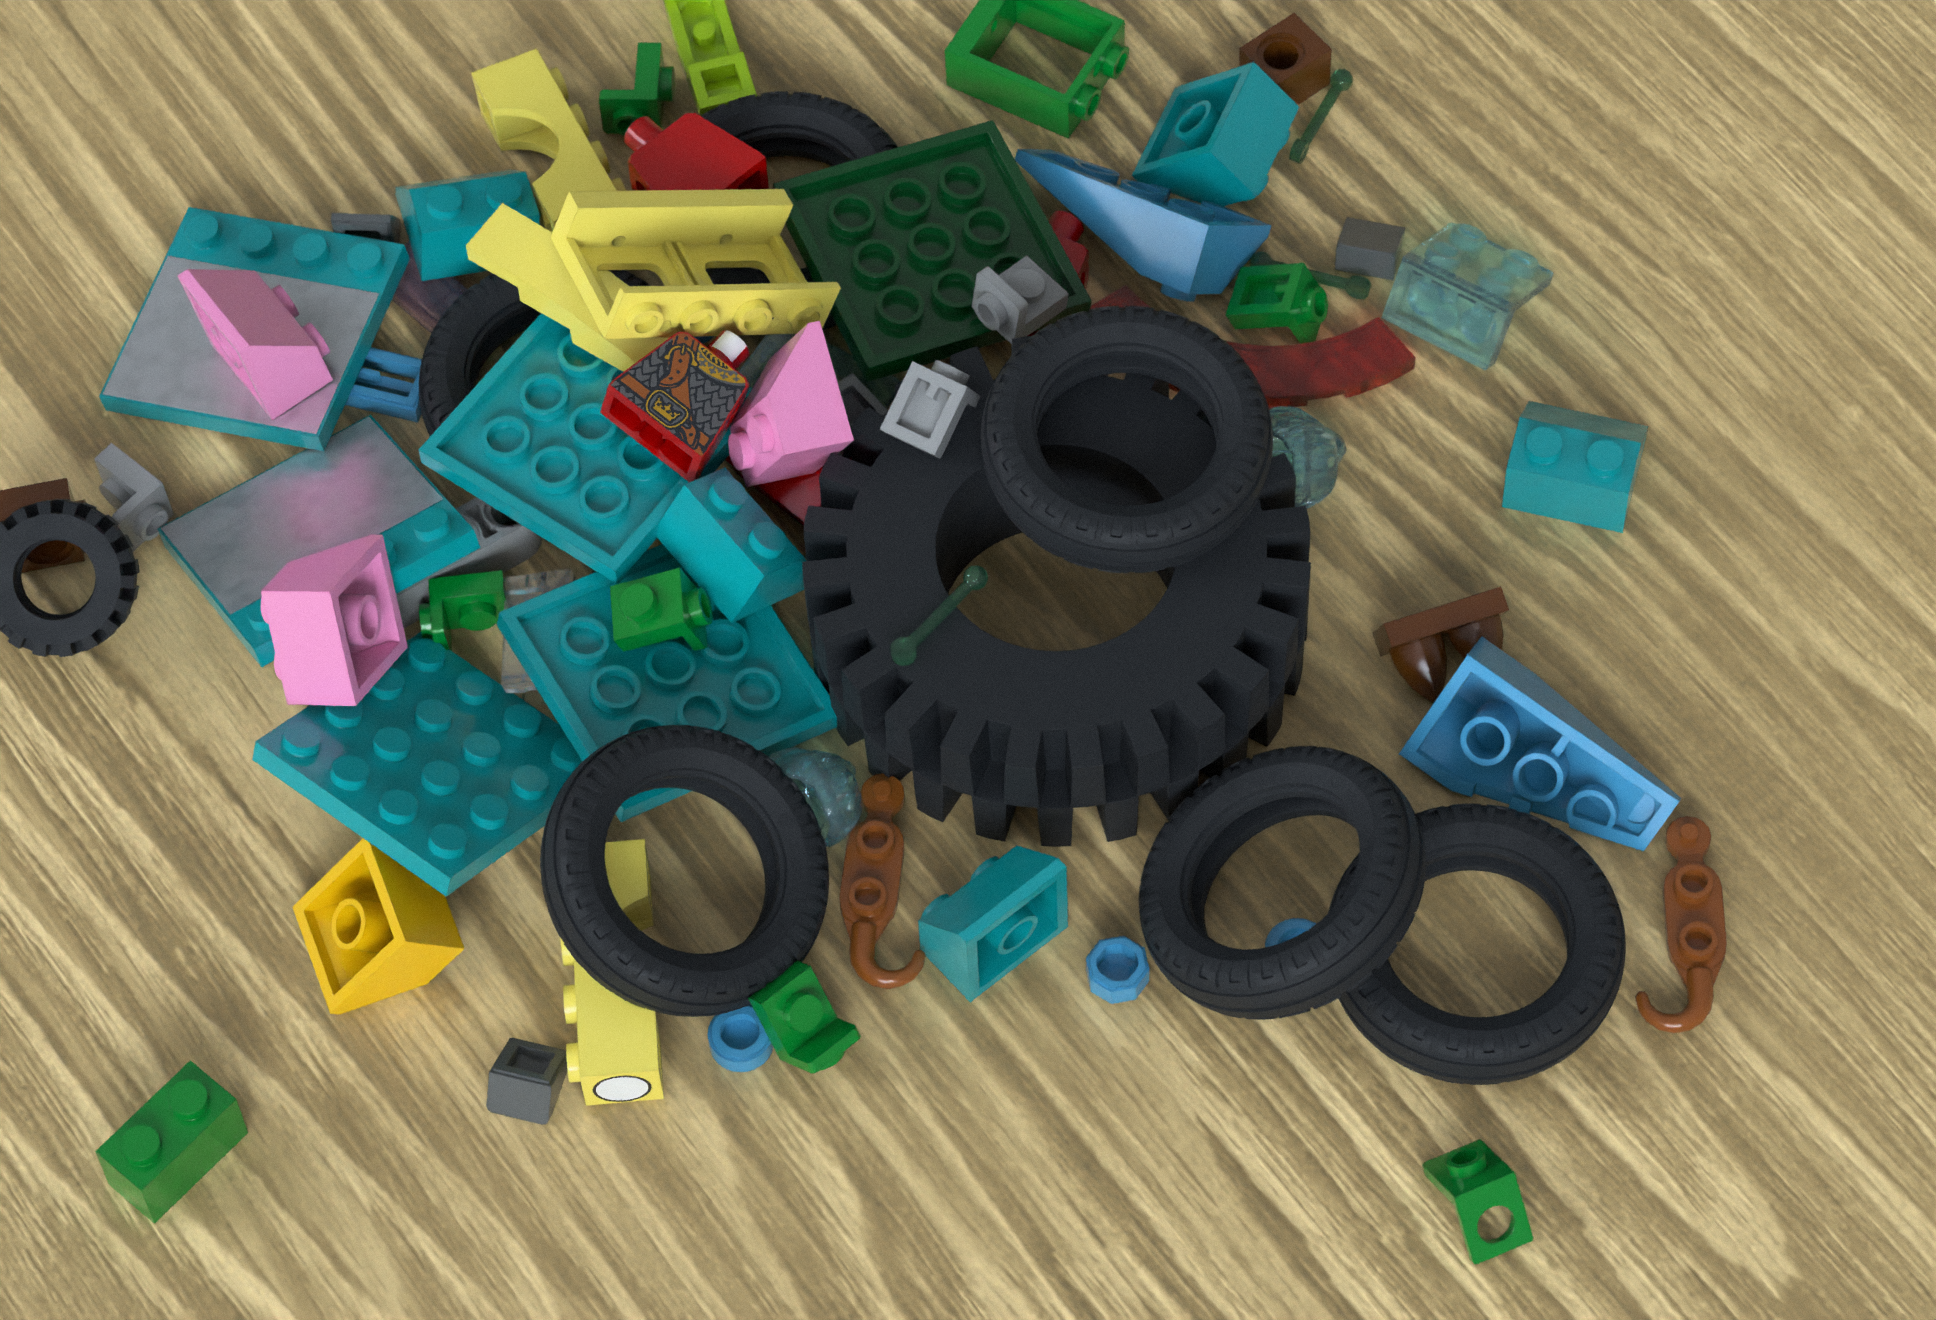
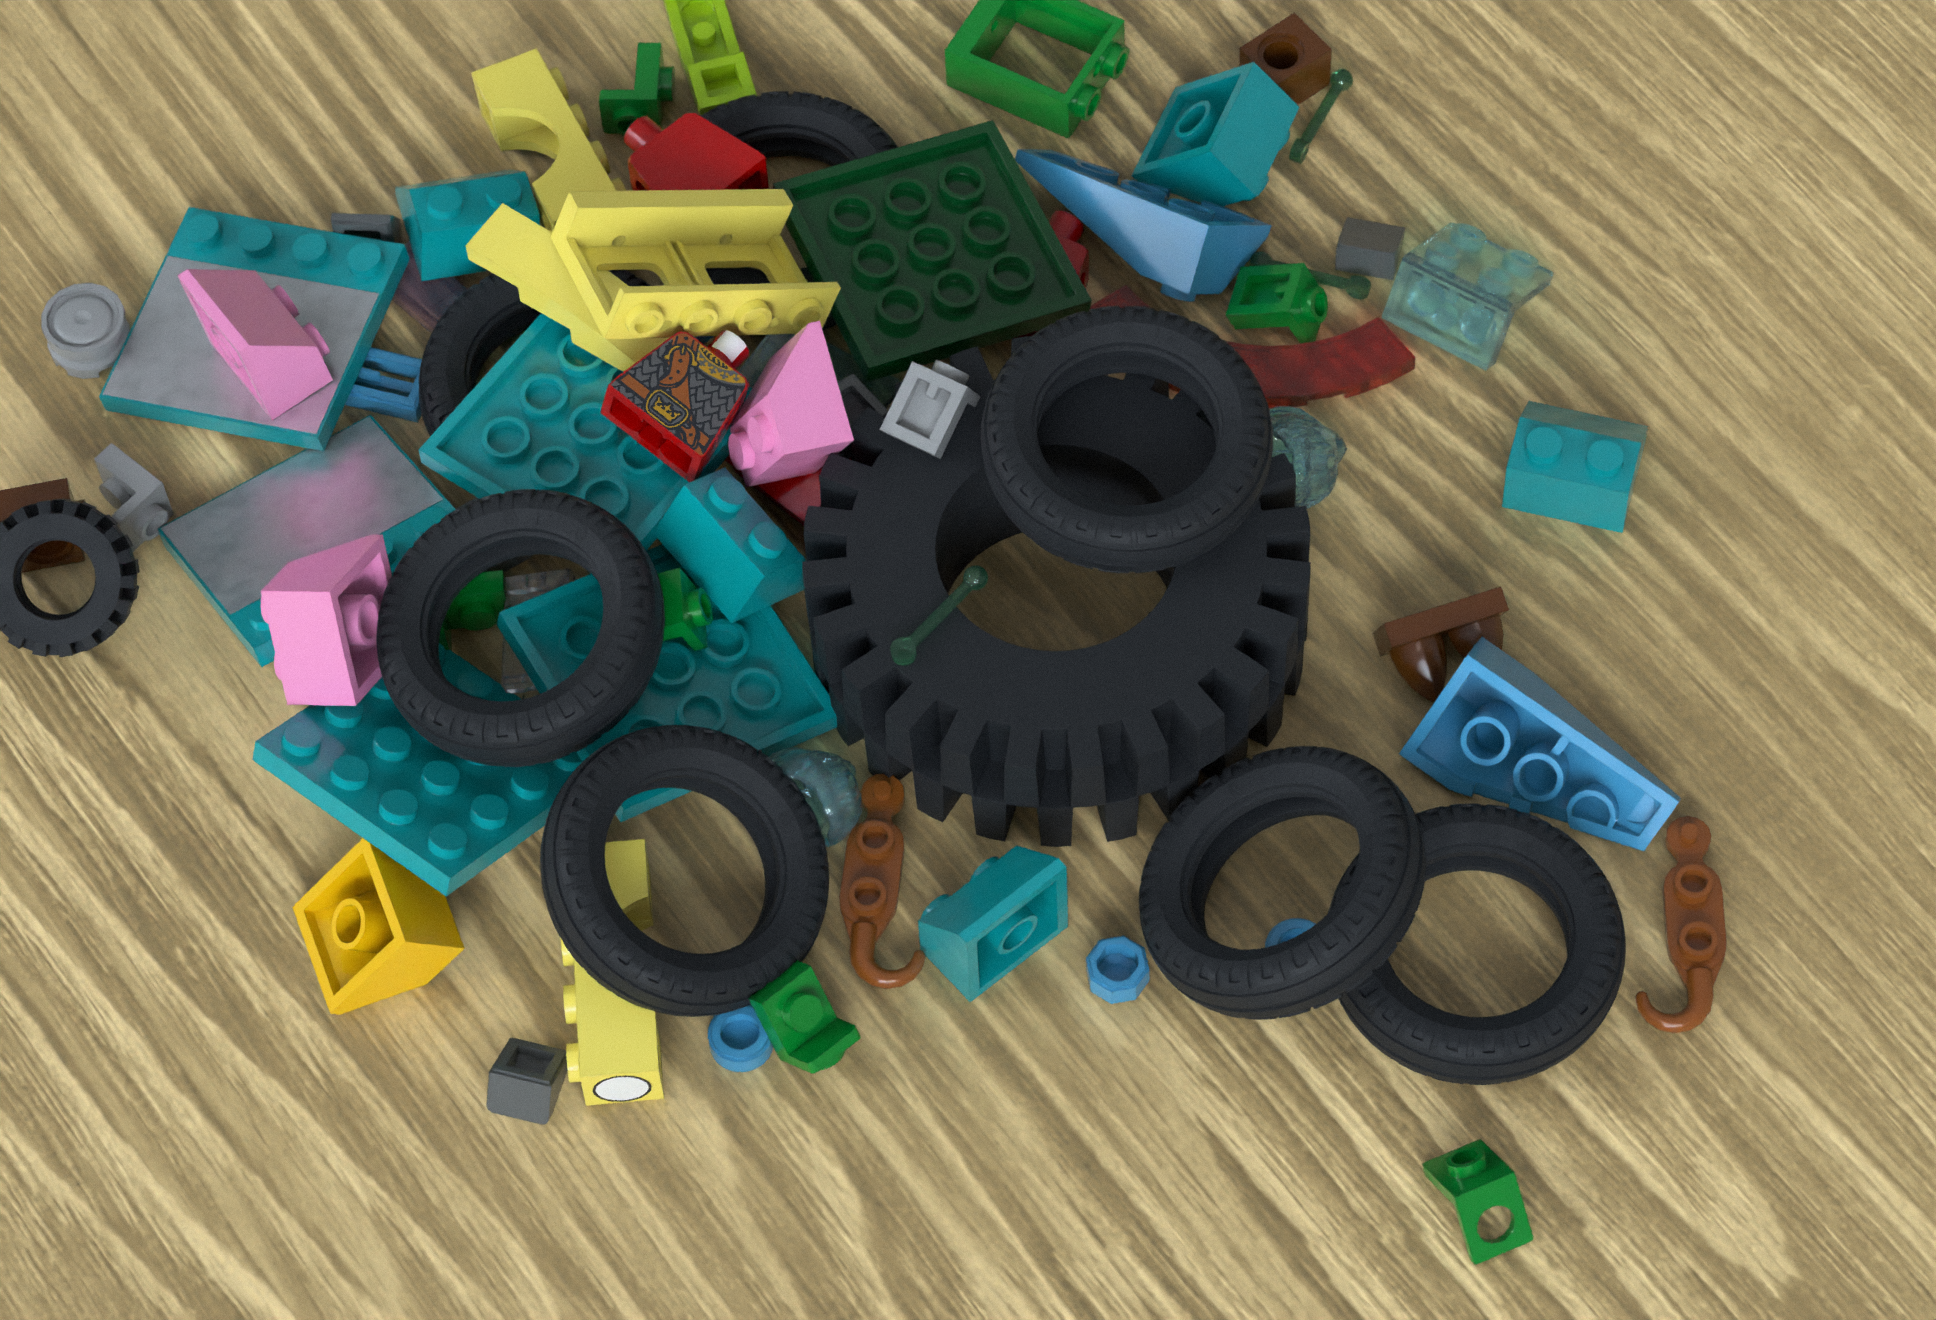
green brick [95,1060,248,1224] -> none
light grey bracket [971,256,1069,344] -> none
none -> light grey wheel [41,283,131,379]
none -> black tyre [376,489,665,767]

